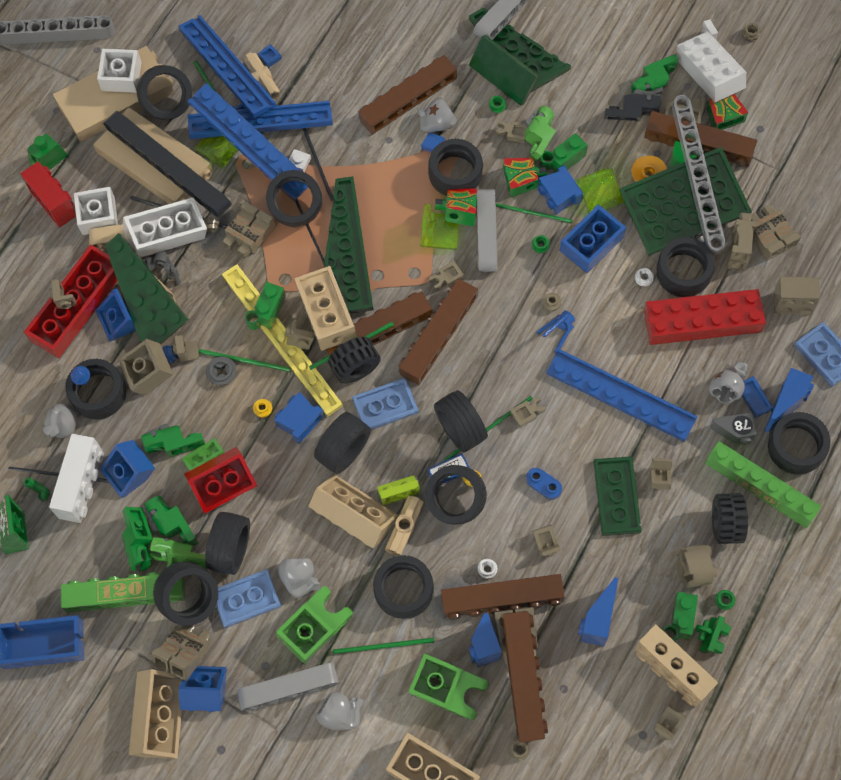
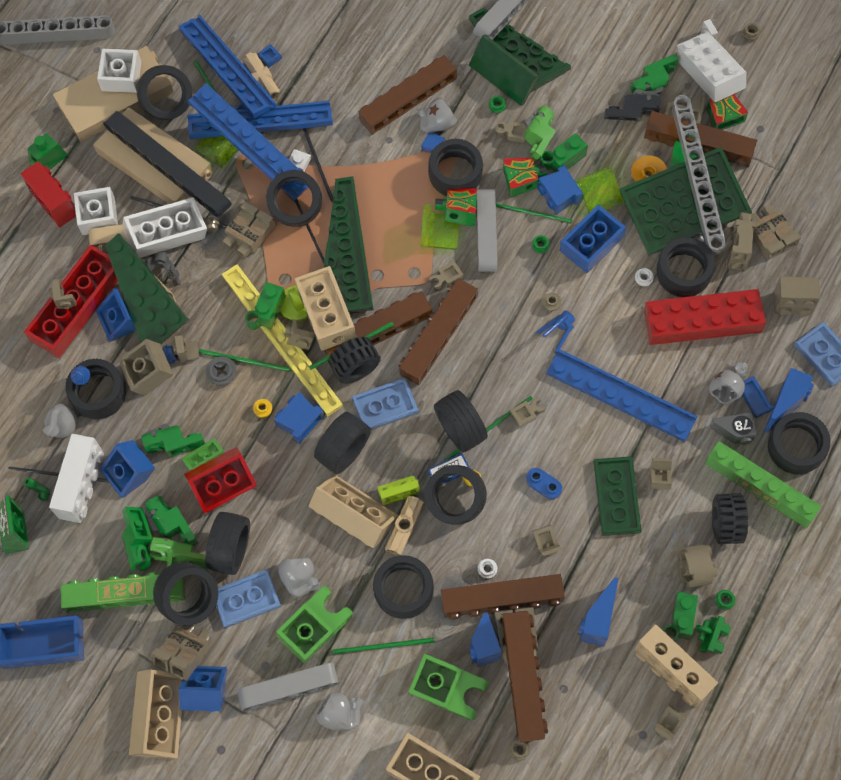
none -> lime tile [280,286,308,322]

